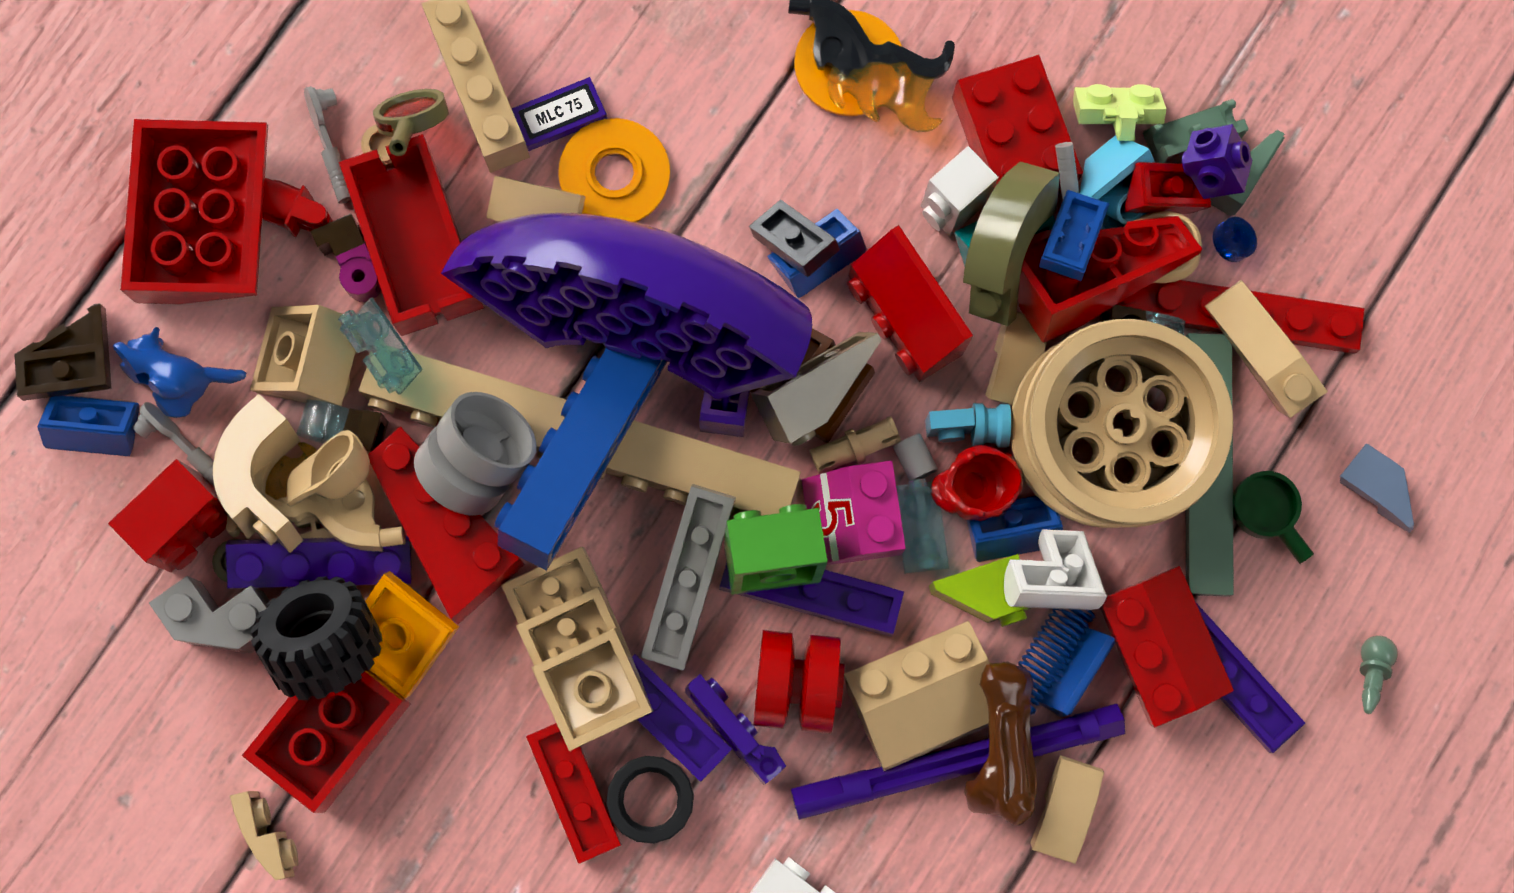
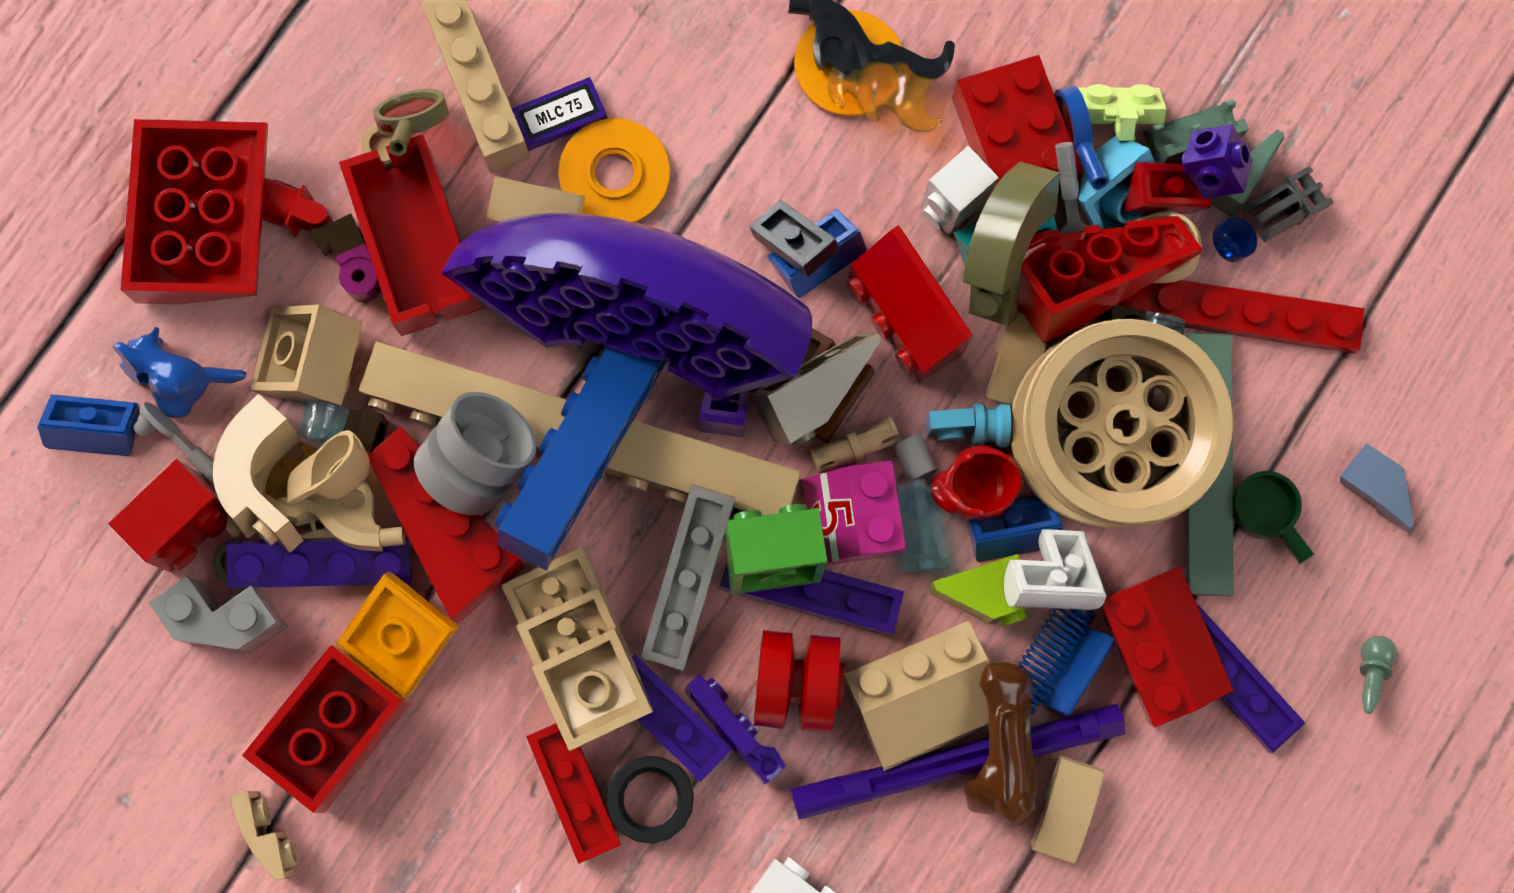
dark brown wing [14,304,112,401] -> none
black tyre [251,576,382,700] -> none
light grey piece [304,86,352,204] -> none
clear light blue hinge [338,297,423,395] -> none
blue plate [1039,190,1110,281] -> none
tan slope [1204,280,1328,418] -> none
none -> blue piece [1054,85,1109,189]
none -> dark grey arm [1242,166,1334,242]

